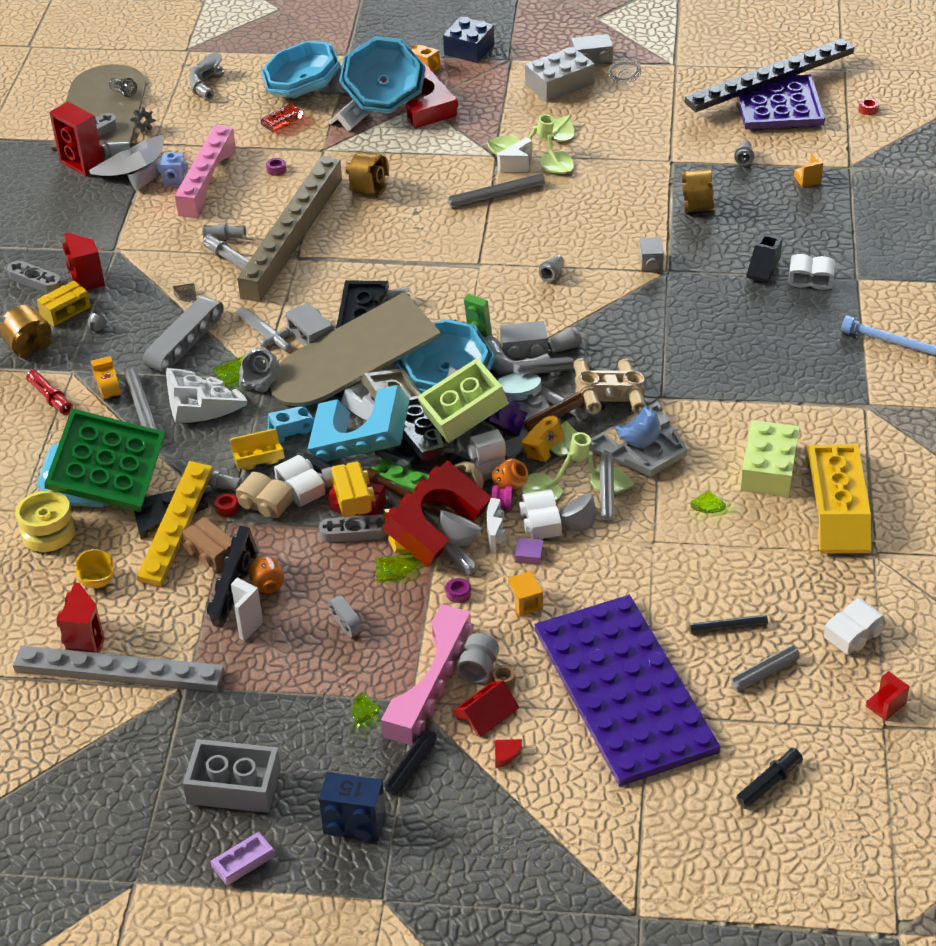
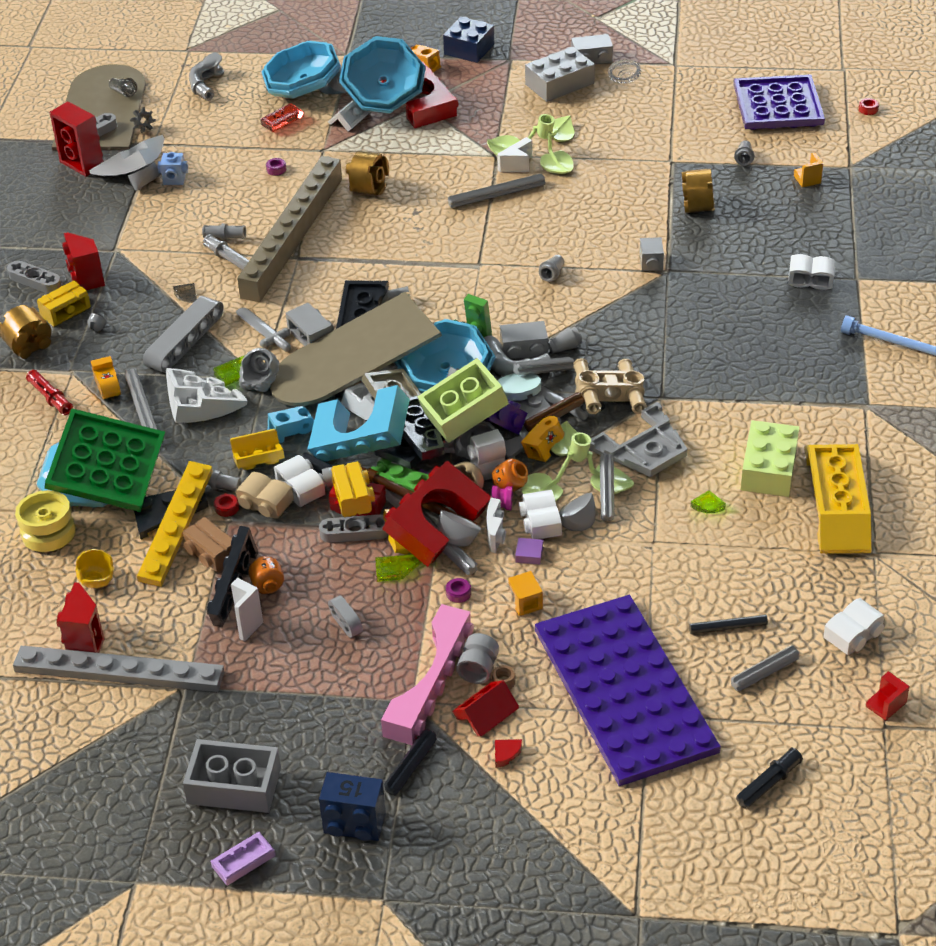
light grey cone [100,141,130,160] -> none
bright pink arch [175,125,236,218] -> none
clear neon green tile [352,691,379,727] -> none
medium blue hair [616,406,661,448] -> none
black plate [684,38,854,112] -> none
black slope [746,233,783,283] -> none

